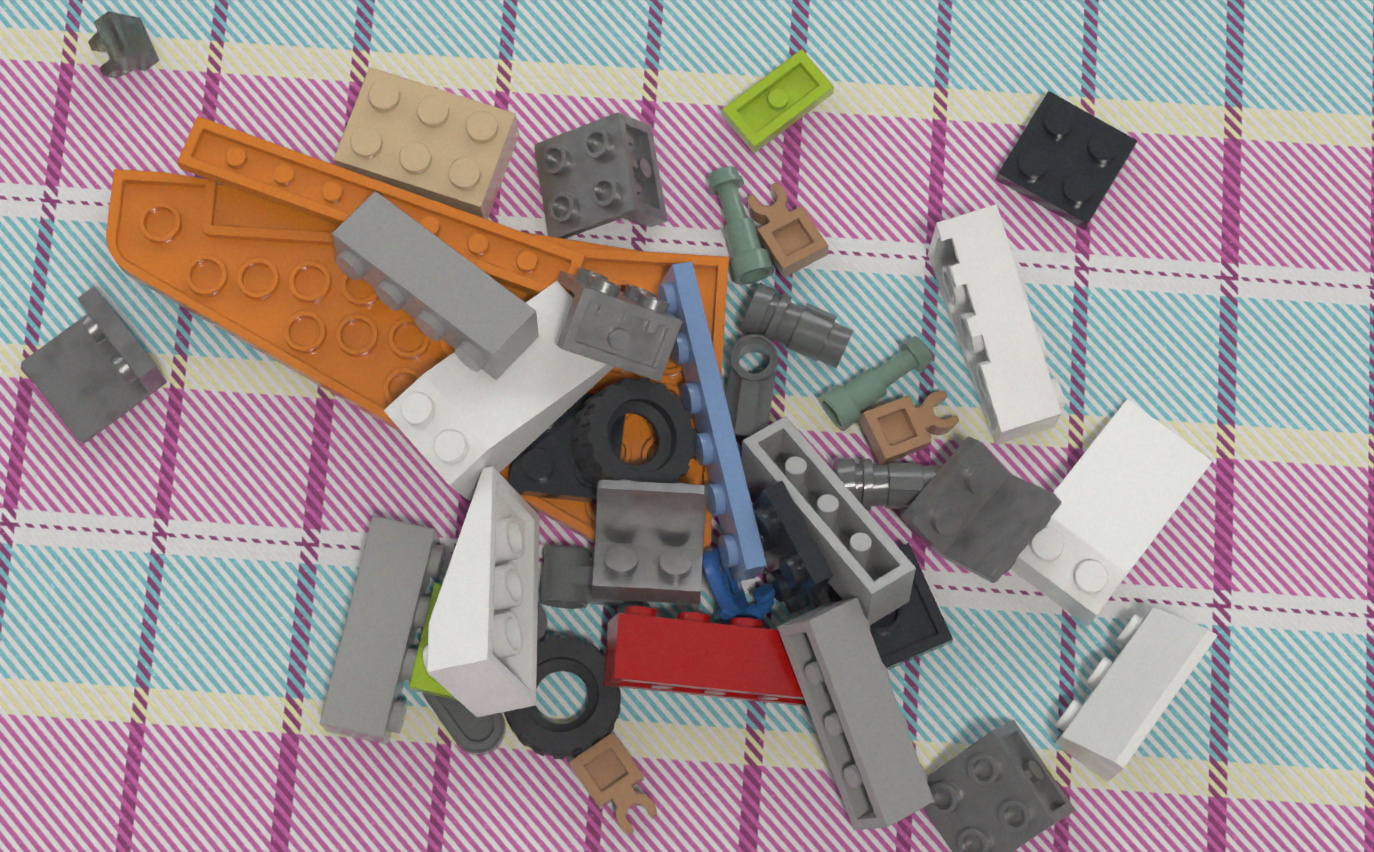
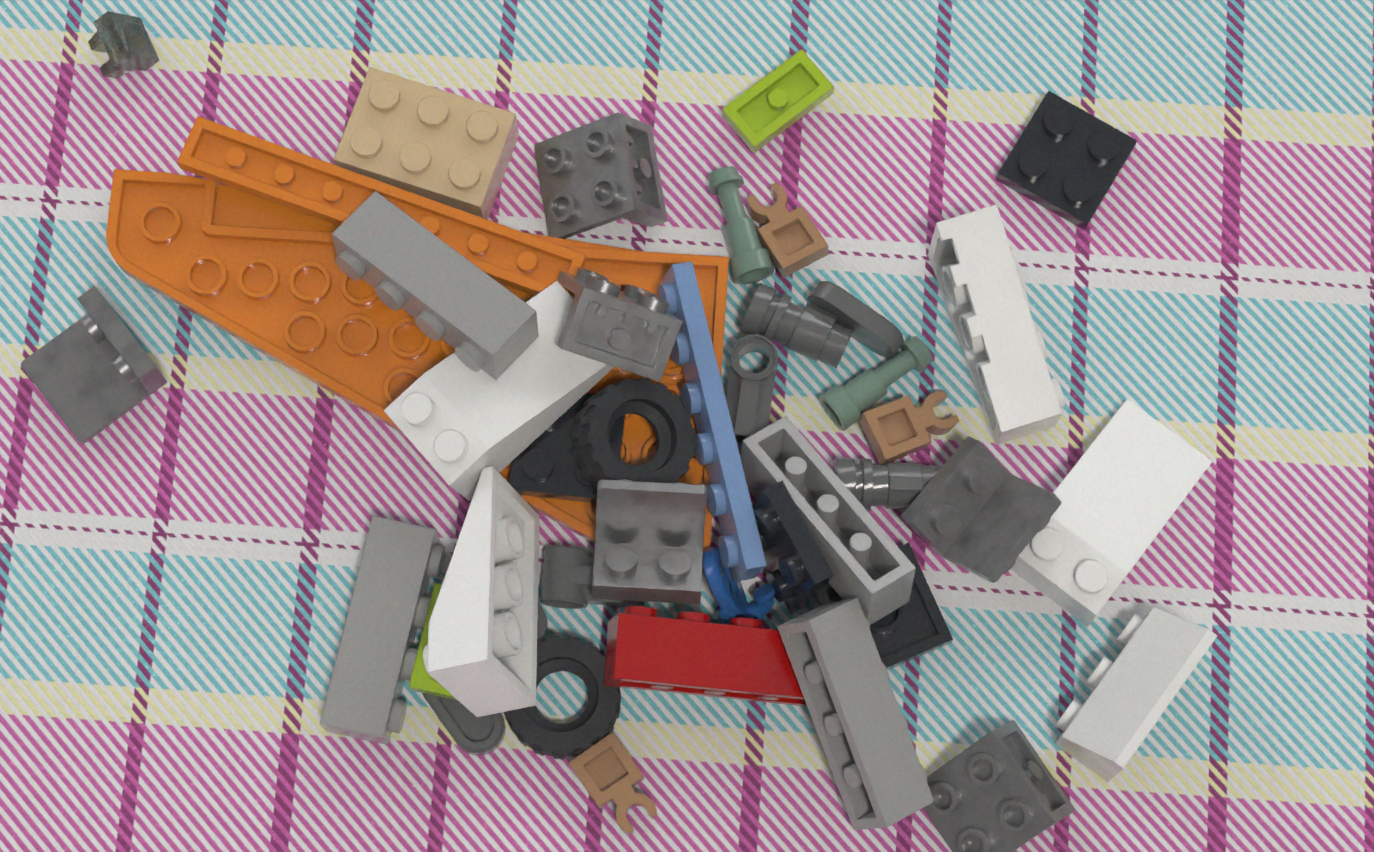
none -> dark grey tile [808,281,904,358]

